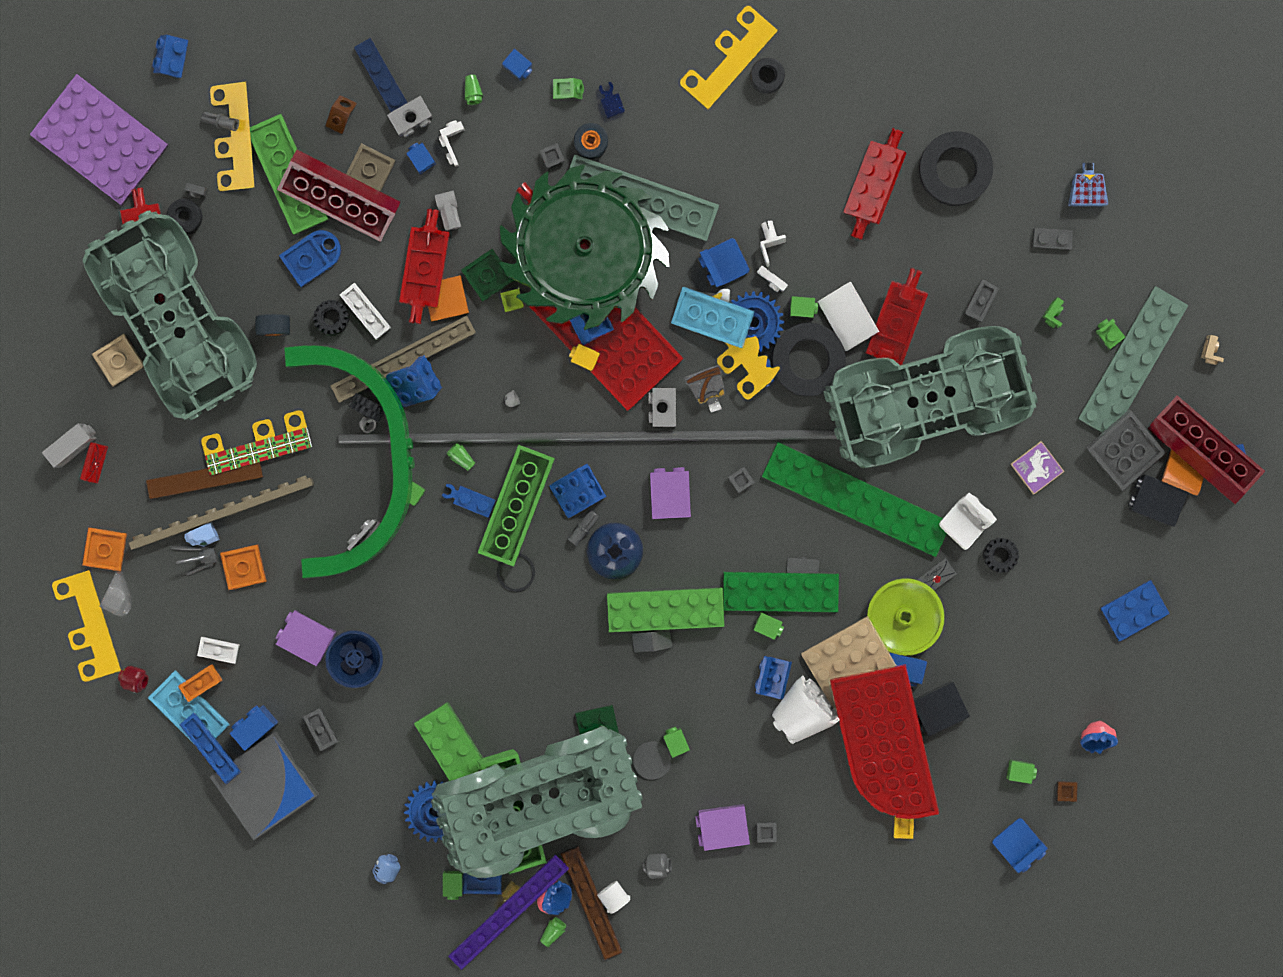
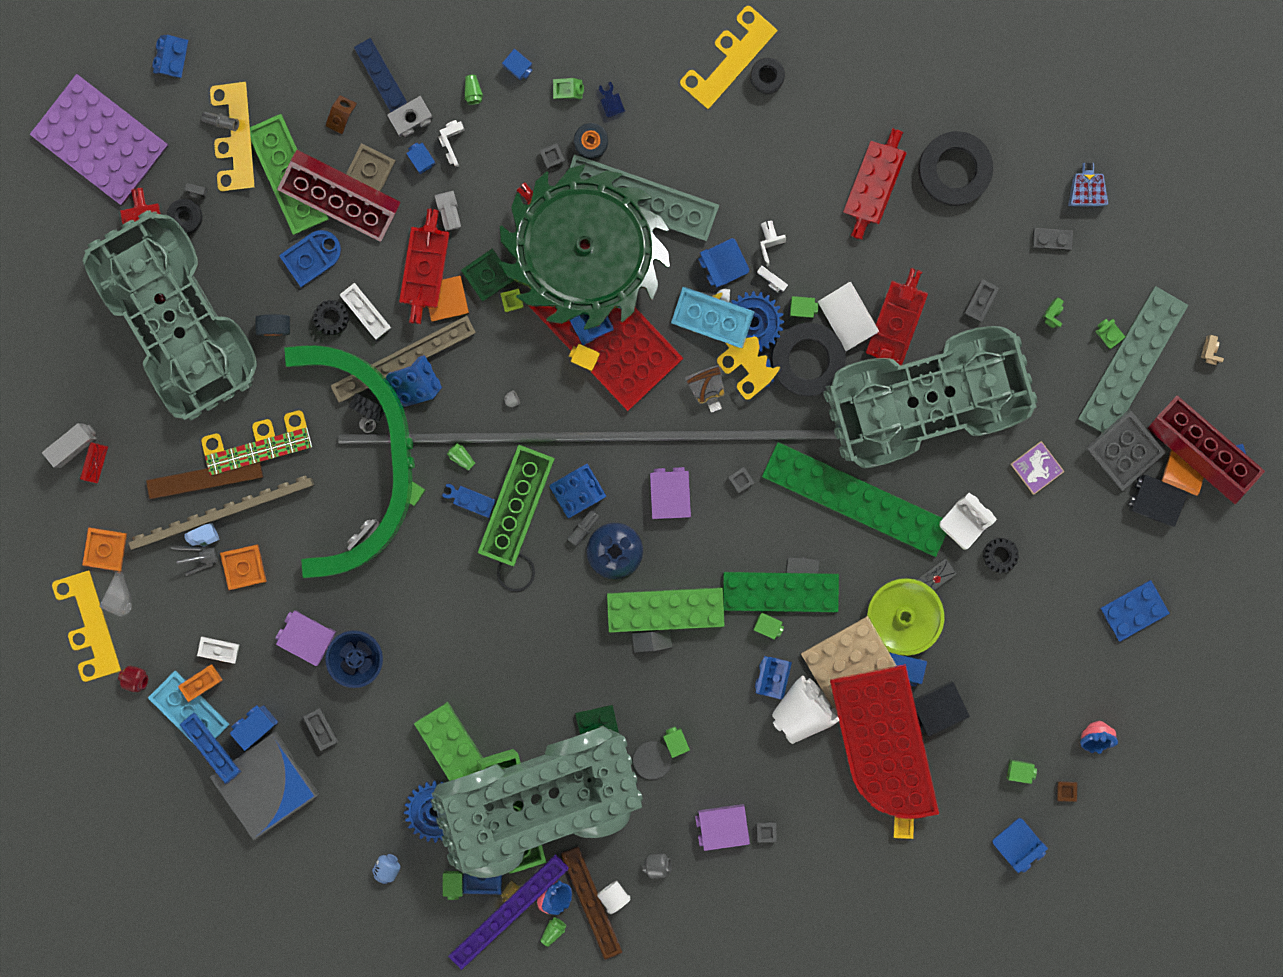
tan tile [92,334,144,387] -> none
light grey brick [649,388,676,427] -> none

